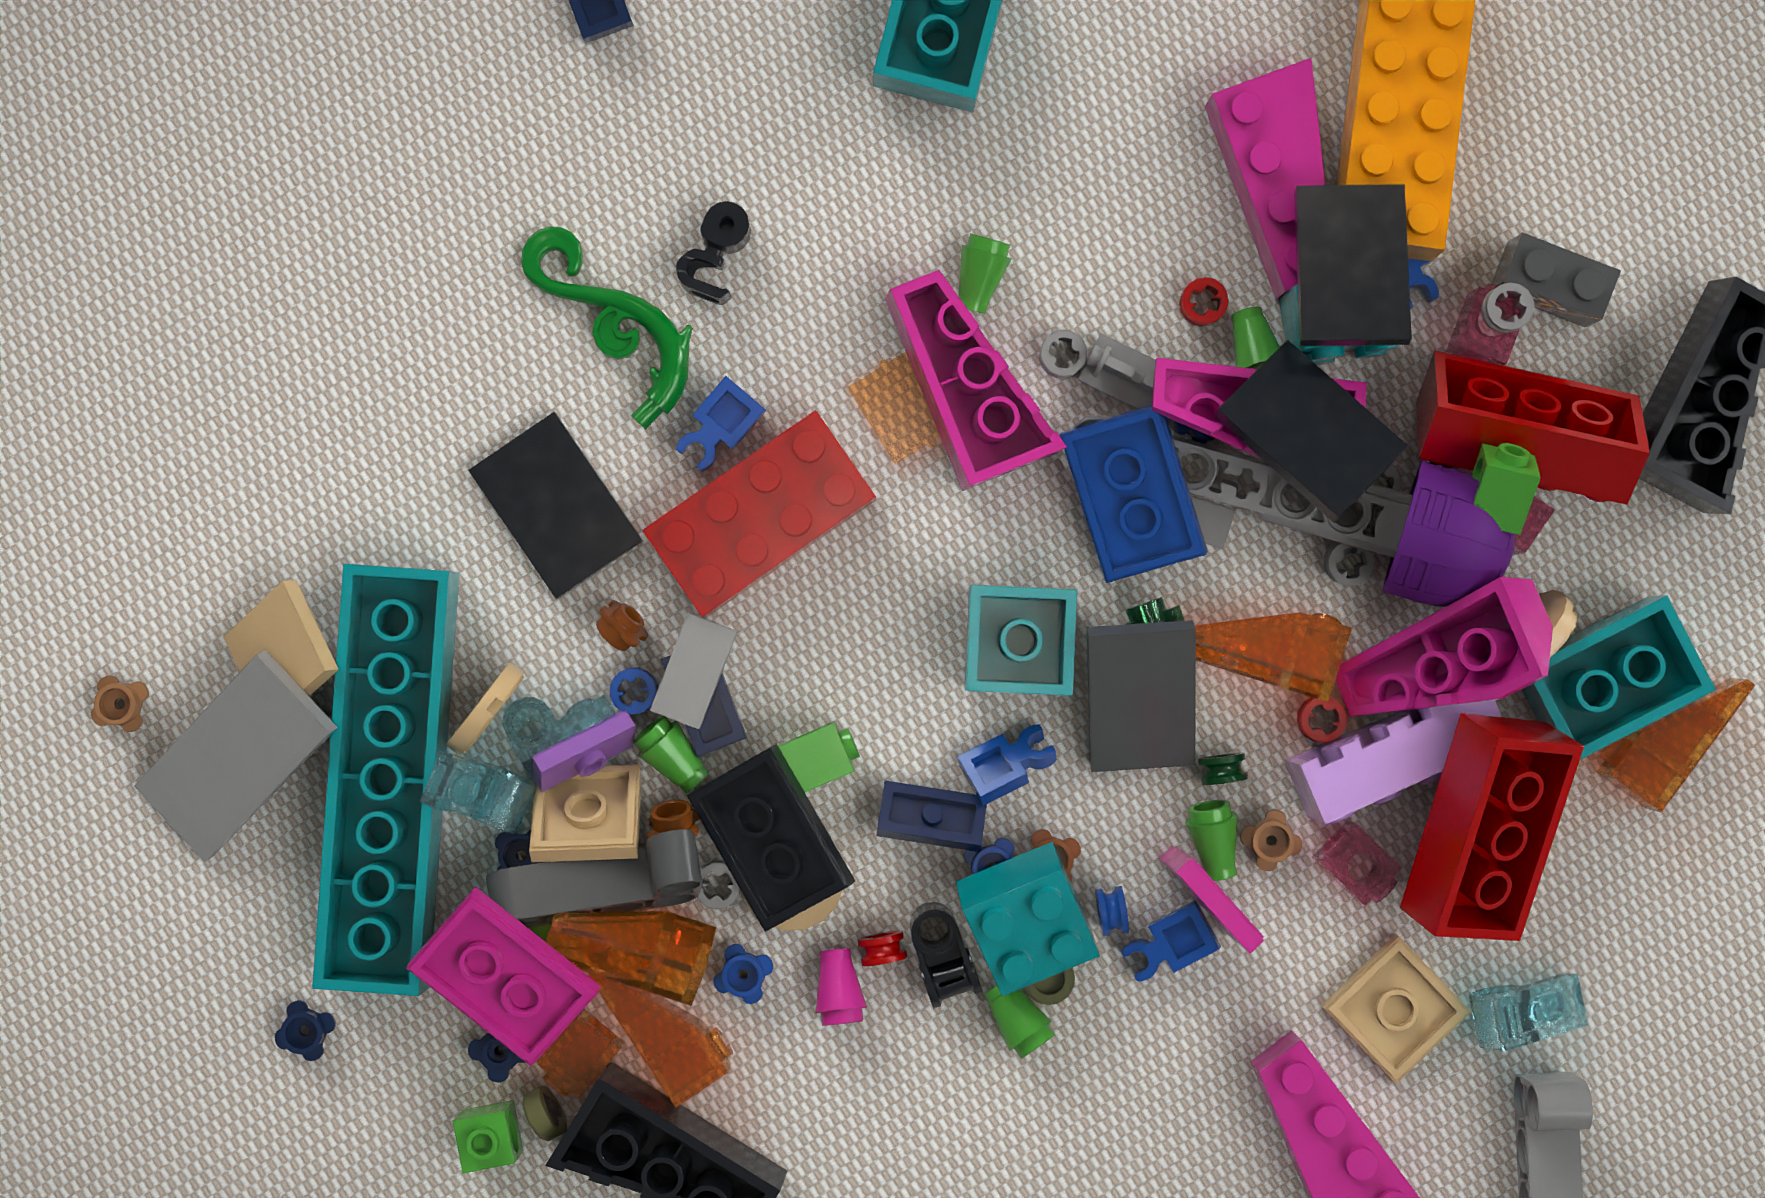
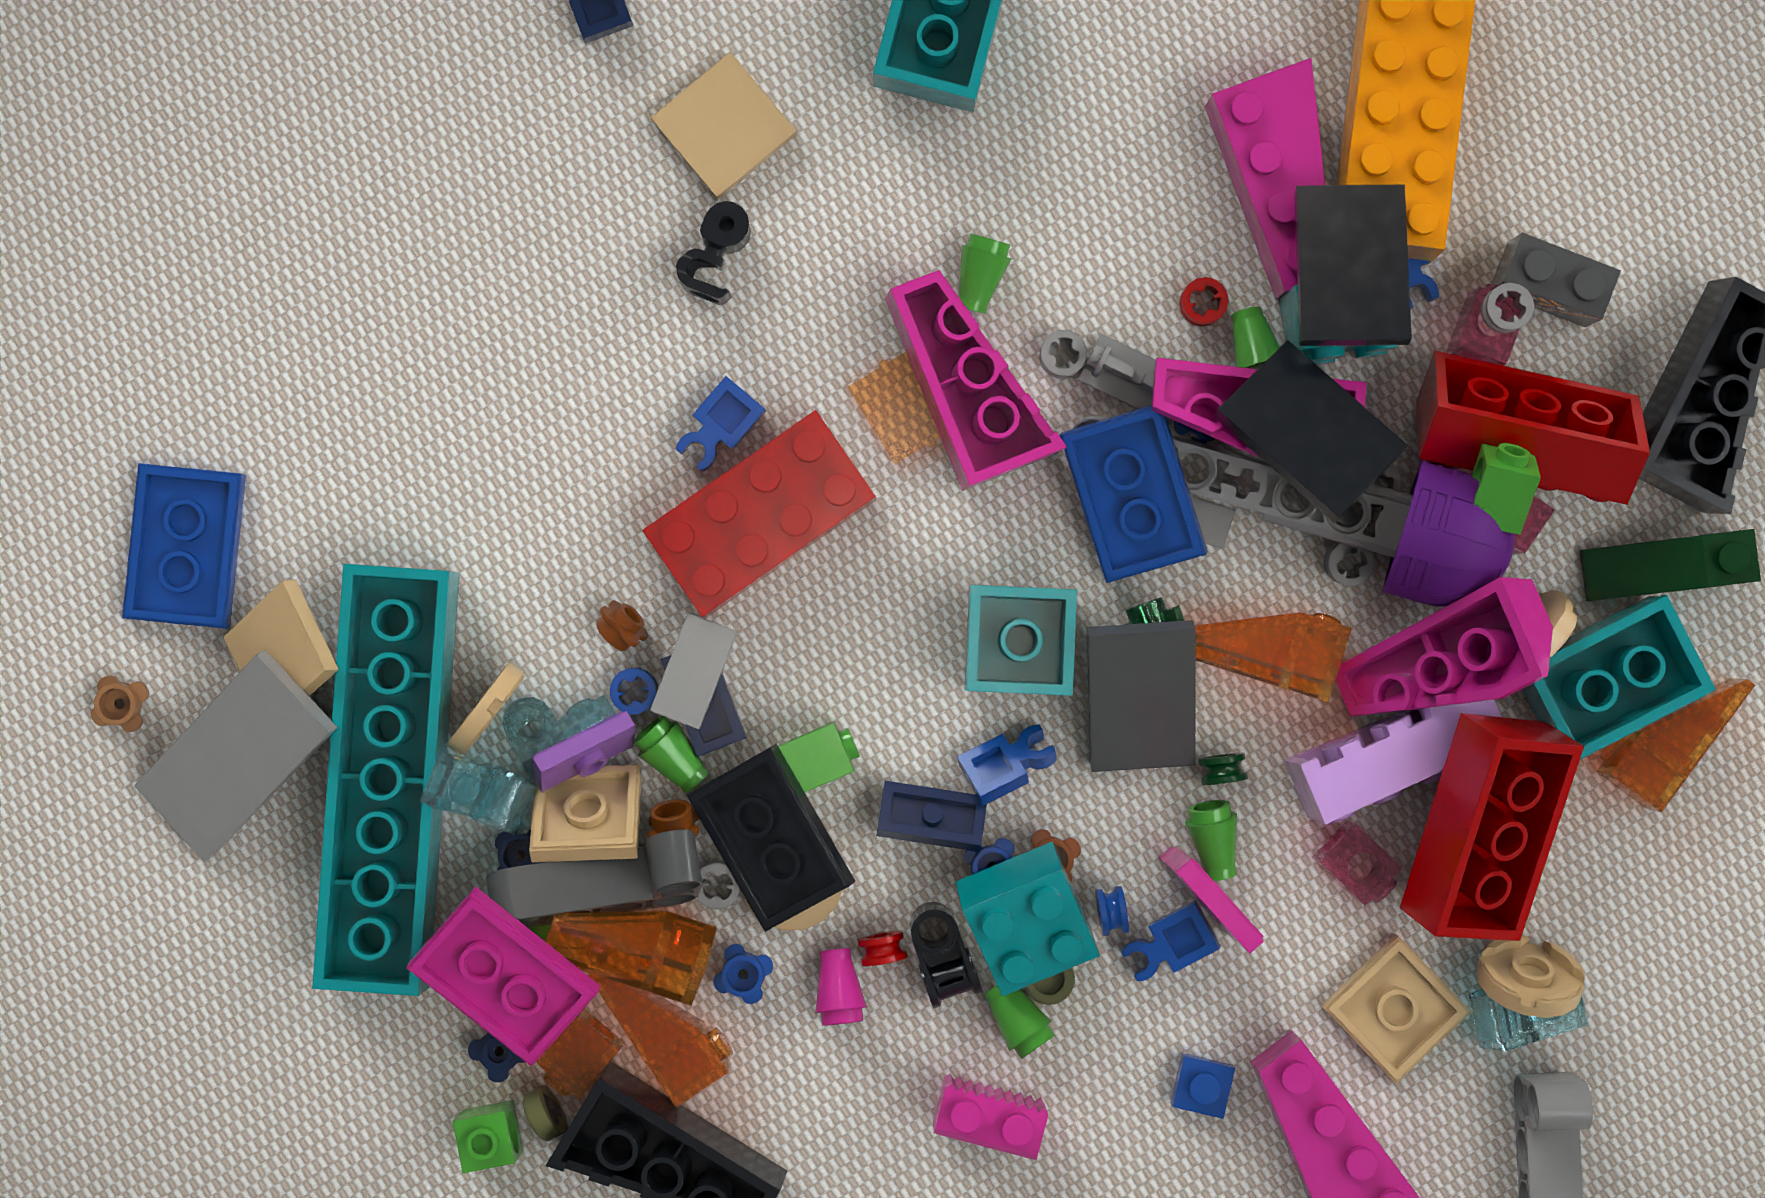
dark blue plate [274,1000,336,1061] -> none
black tile [468,412,643,599] -> none
green plant [521,226,693,430] -> none
medium nougat plate [1240,809,1302,871] -> none
red bush [1296,696,1348,743] -> none
none -> blue tile [122,463,246,629]
none -> tan tile [651,52,797,200]
none -> dark pink brick [933,1073,1048,1160]
none -> blue plate [1170,1053,1235,1119]
none -> tan tile [1476,935,1585,1018]
none -> dark green slope [1580,529,1761,601]

